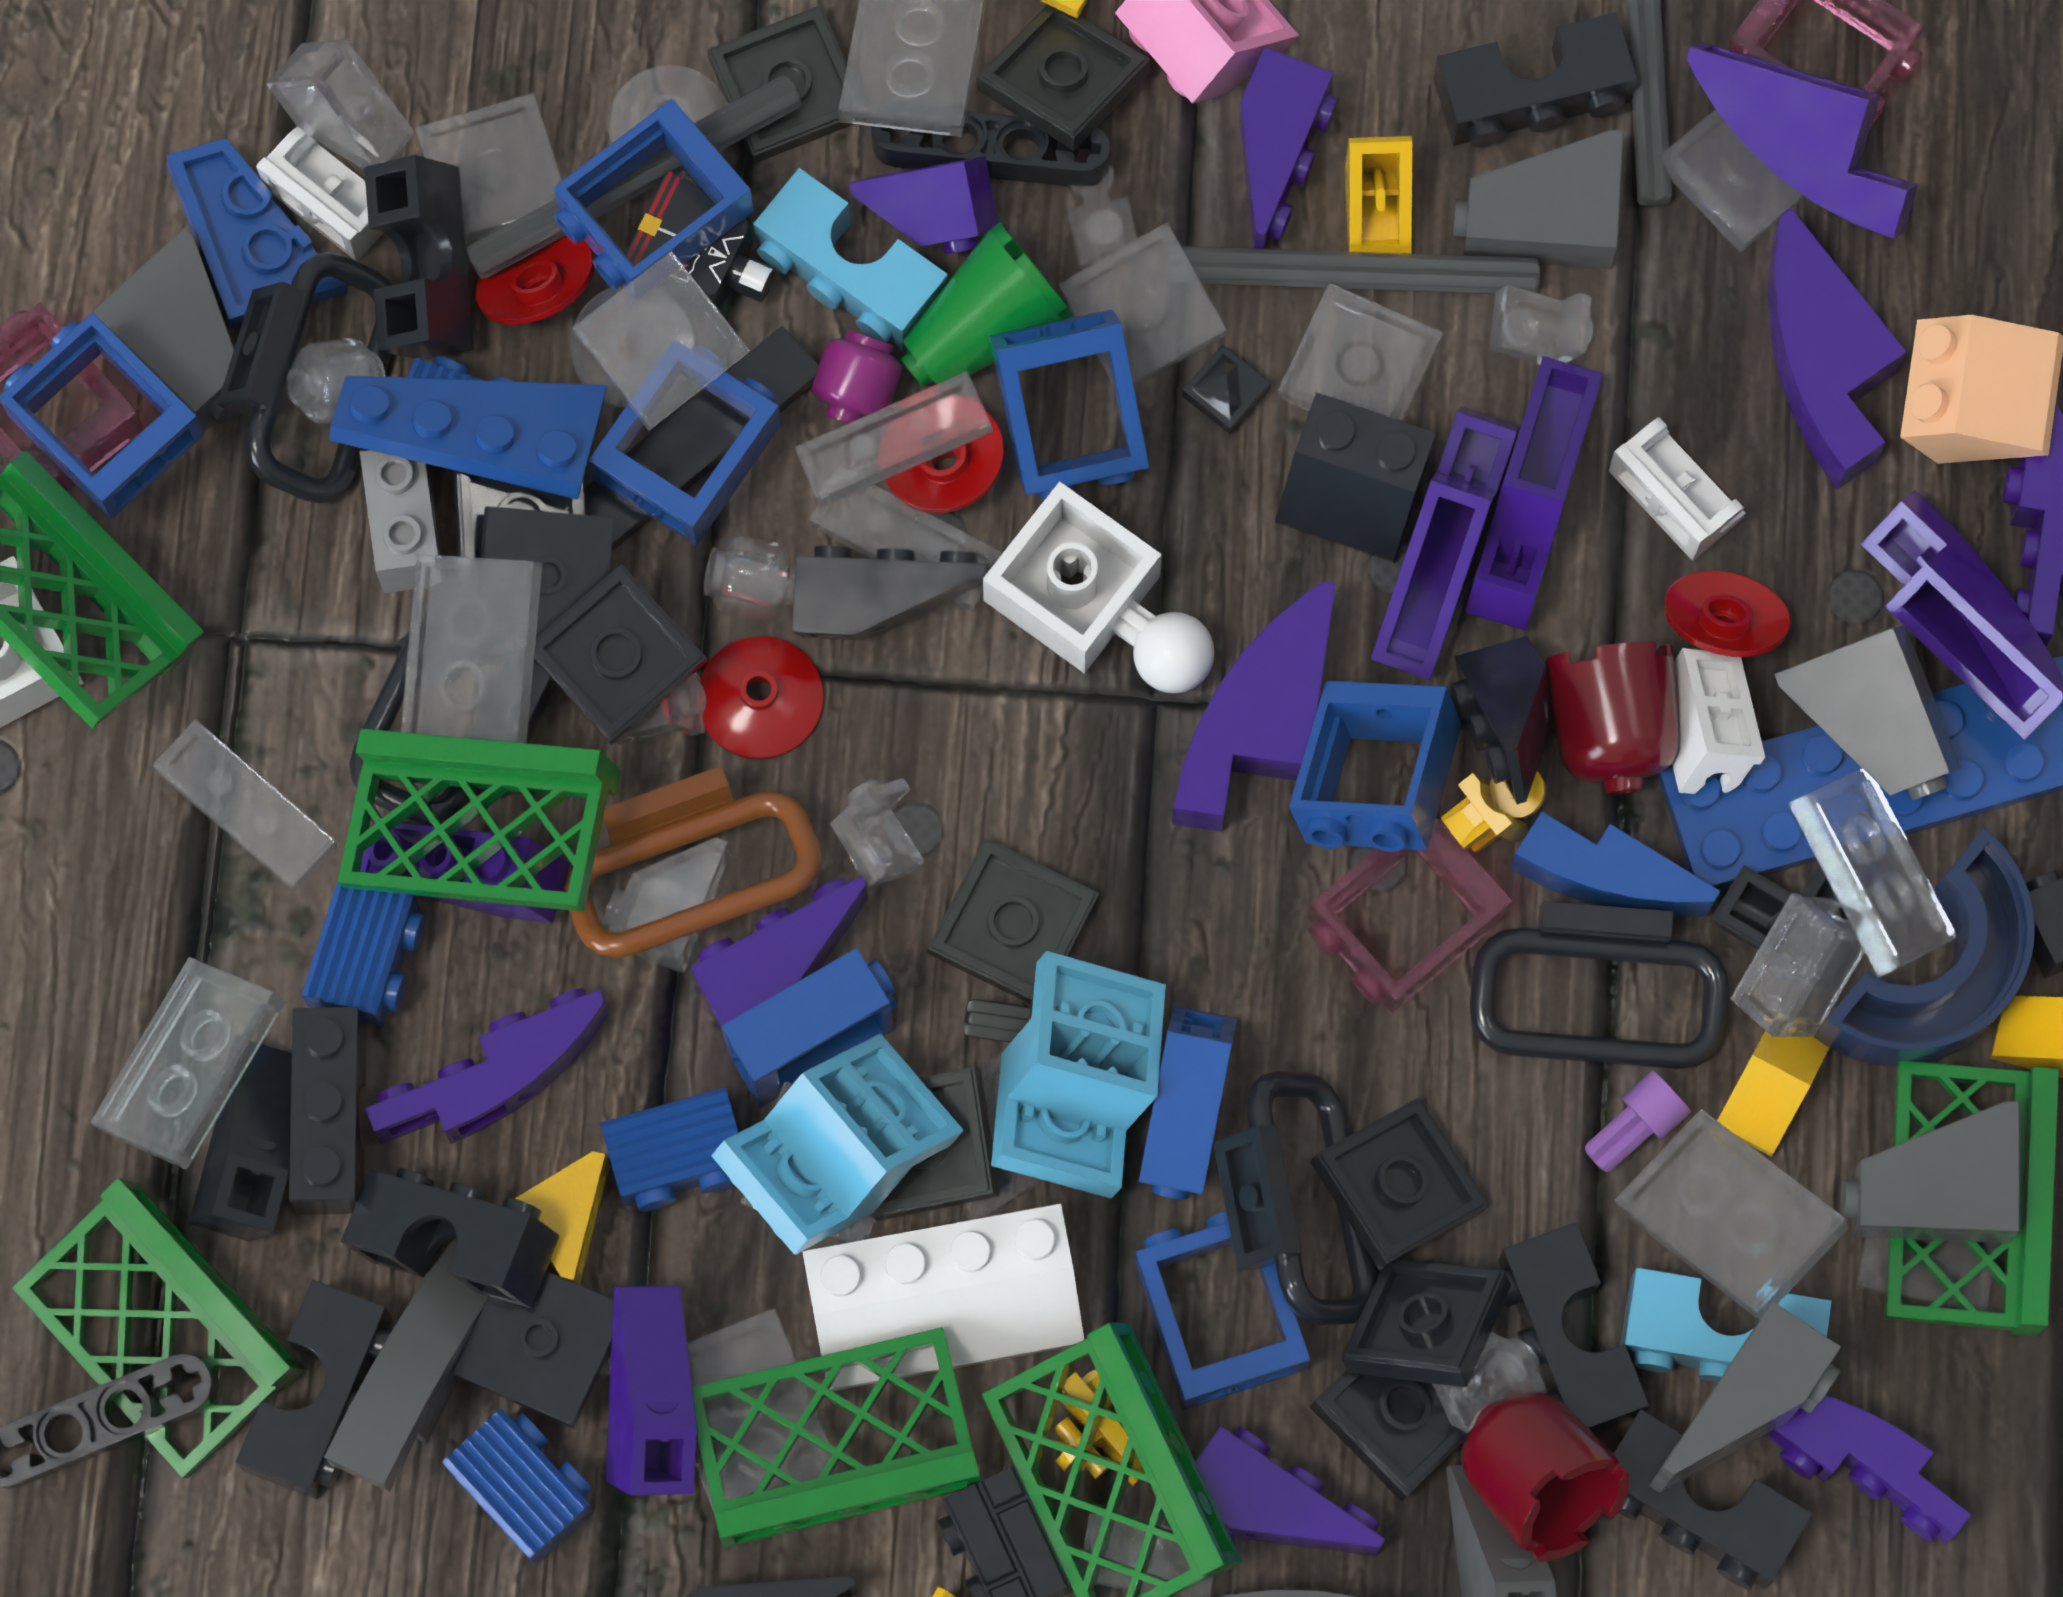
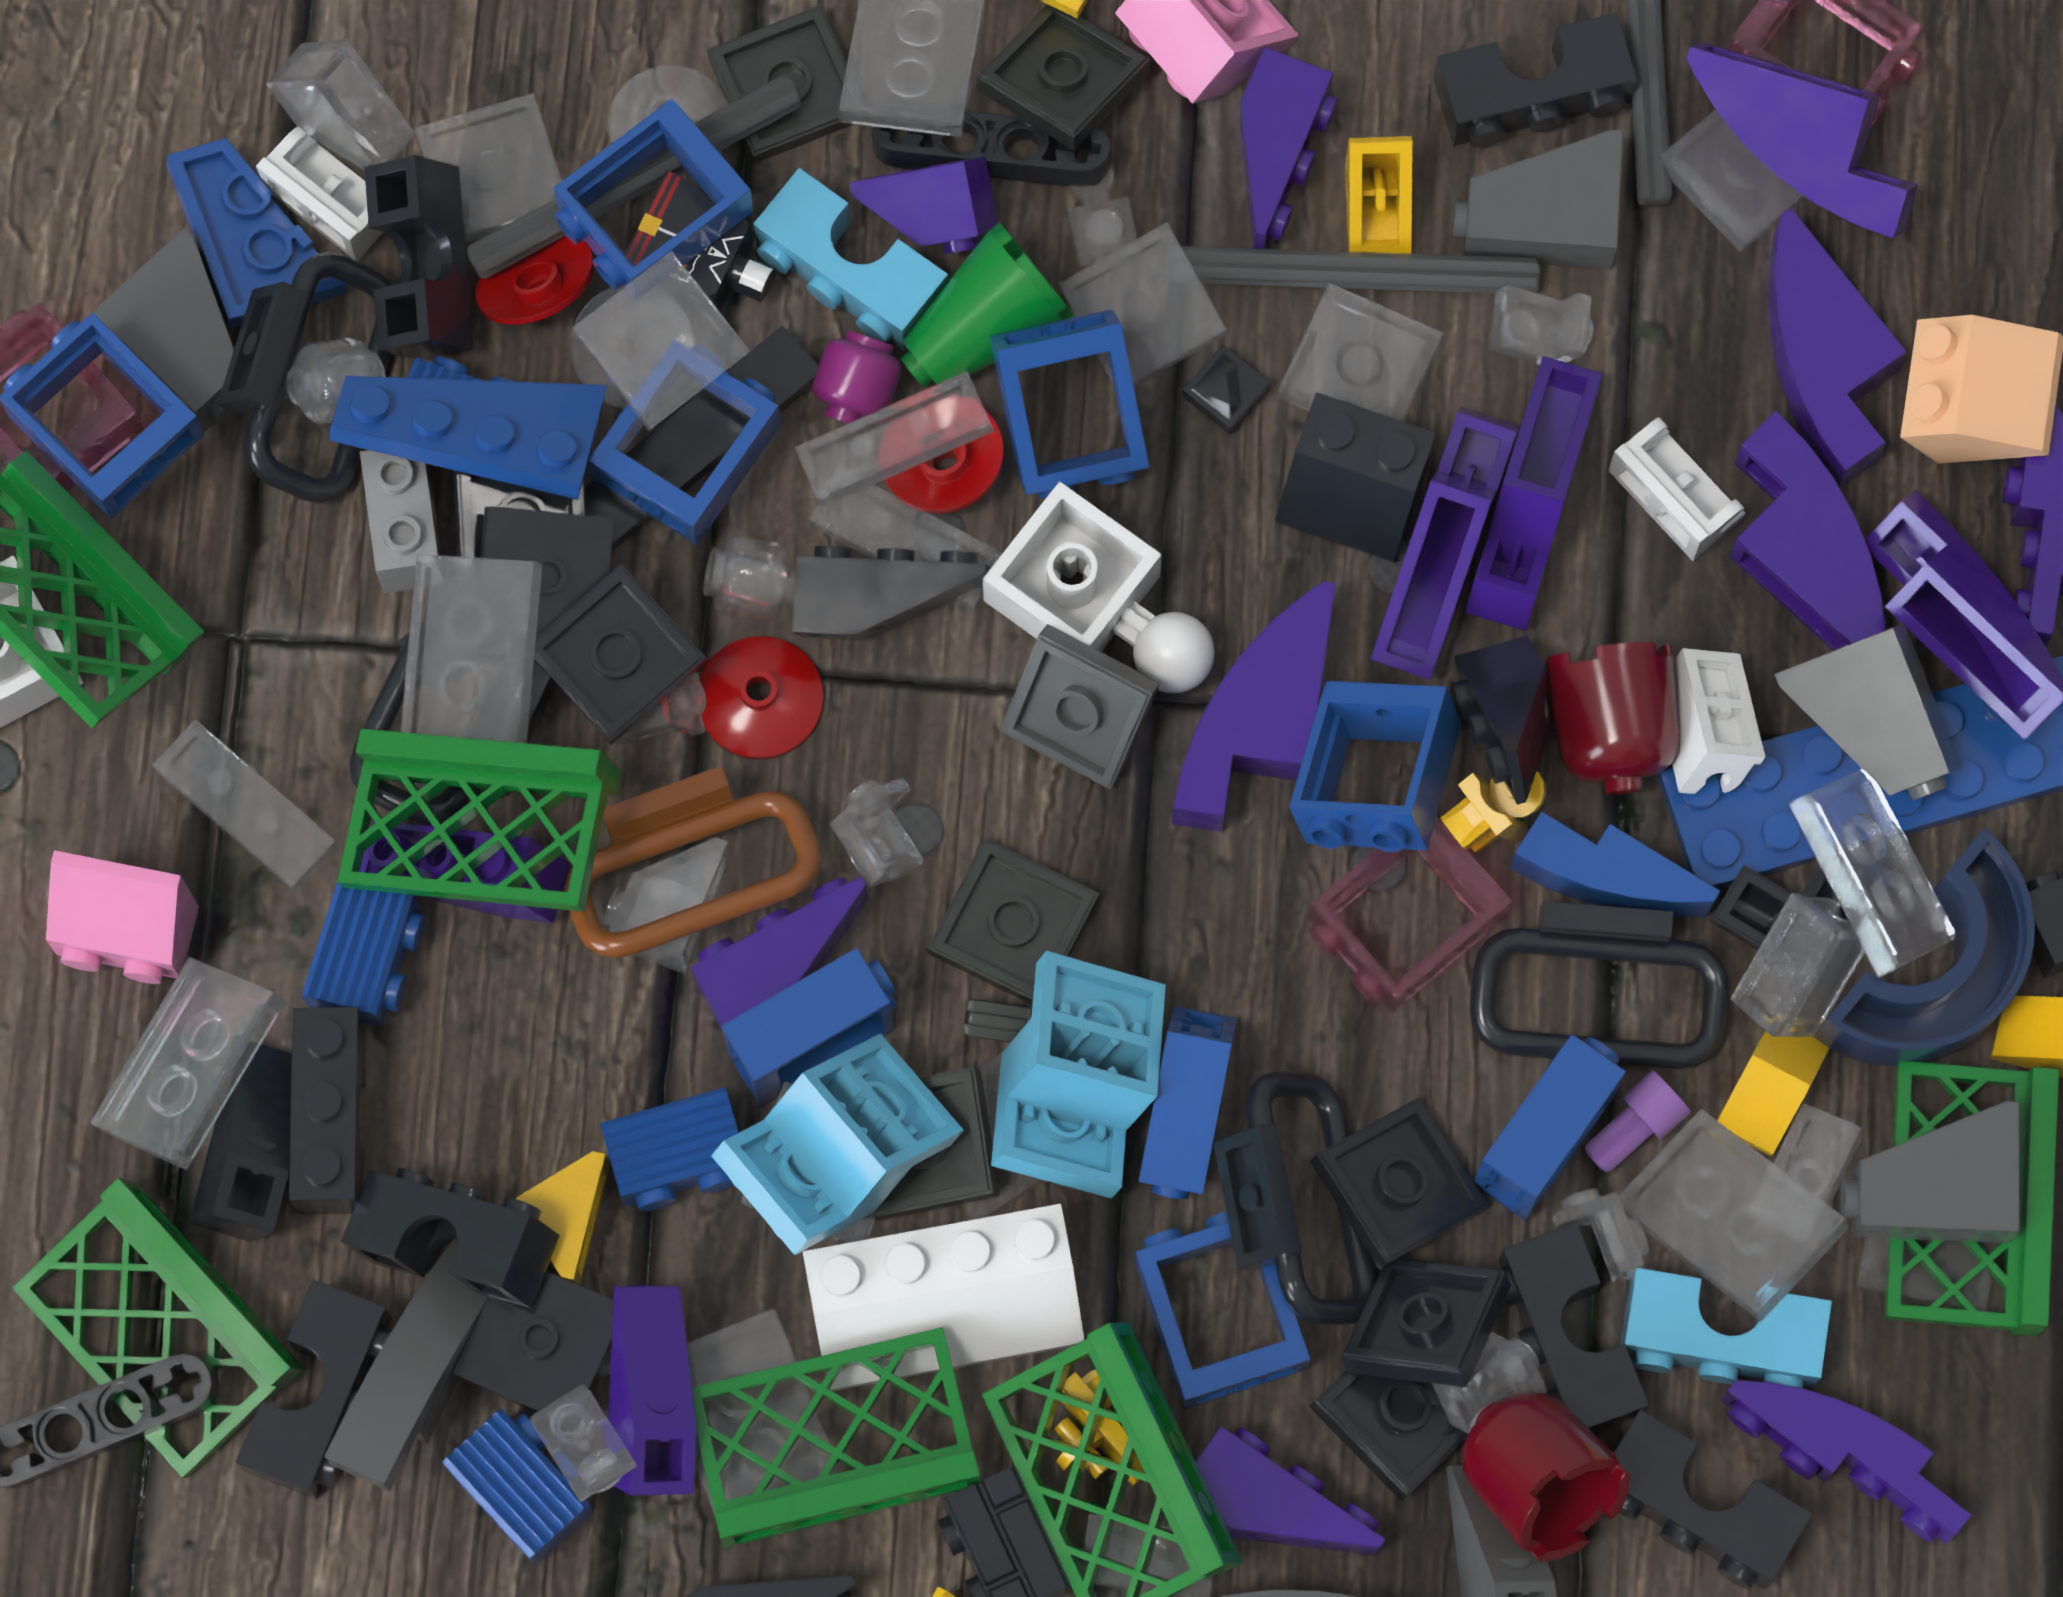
dark purple slope [365,988,609,1144] -> none
dark grey slope [1649,1302,1841,1493] -> none
red dish [1664,571,1790,657] -> none
none -> bright pink slope [46,850,199,984]
none -> clear bracket [530,1385,637,1502]
none -> dark grey tile [1000,624,1160,790]
none -> blue window [1474,1034,1626,1222]
none -> clear bracket [1551,1188,1649,1284]
none -> dark purple slope [1729,410,1885,651]
none -> clear plate [1747,1102,1864,1249]

